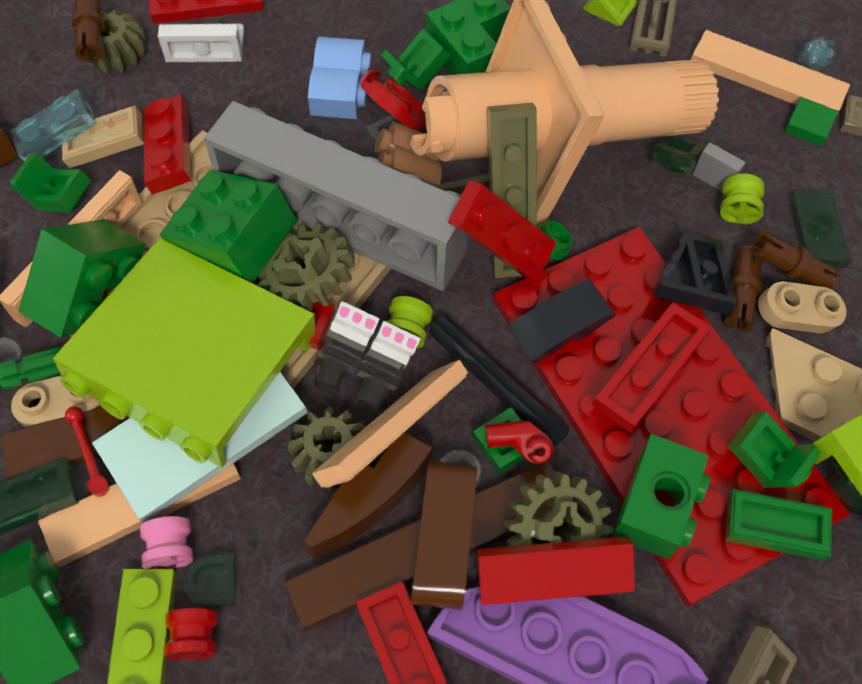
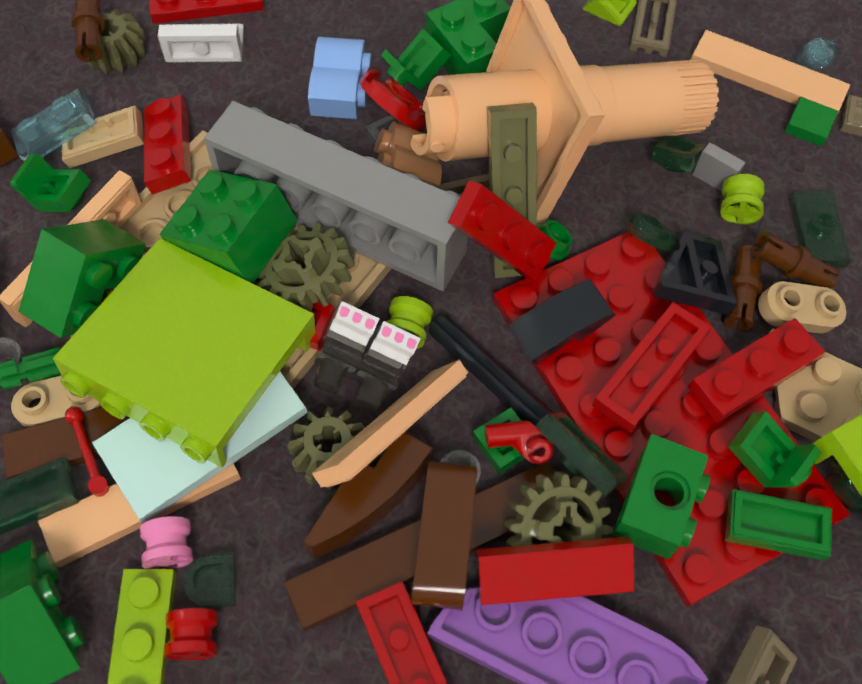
none -> clear green plate [536,412,629,497]
none -> clear green tile [626,212,678,252]
none -> red plate [688,318,825,423]

